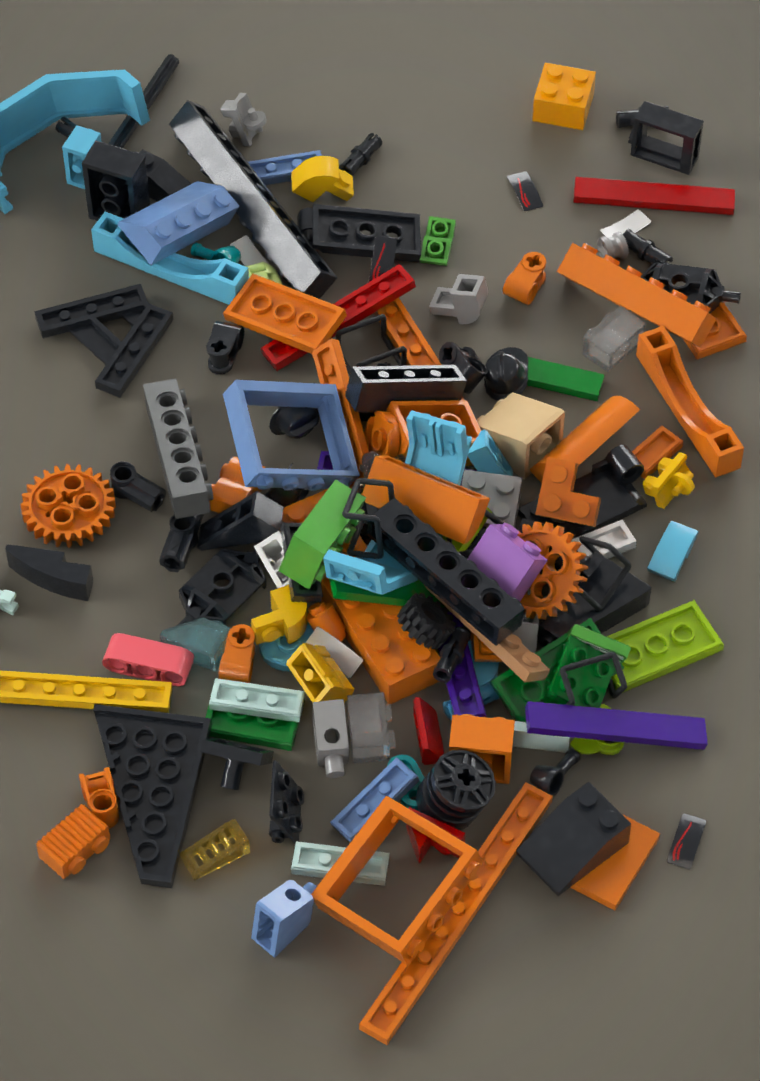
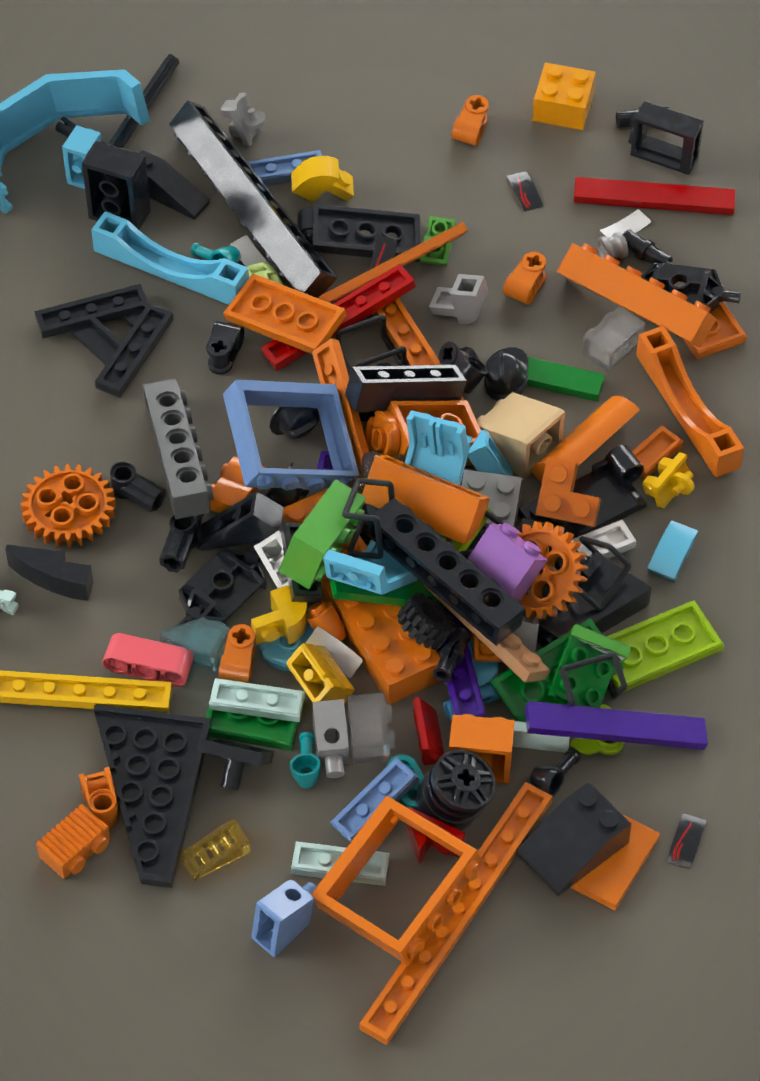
medium blue slope [117,181,239,265] -> none
black hinge [269,760,304,844] -> none
black pin [339,133,383,176] -> none
none -> teal bar [289,732,321,788]
none -> orange tile [318,222,468,304]
none -> orange piece [451,95,489,146]

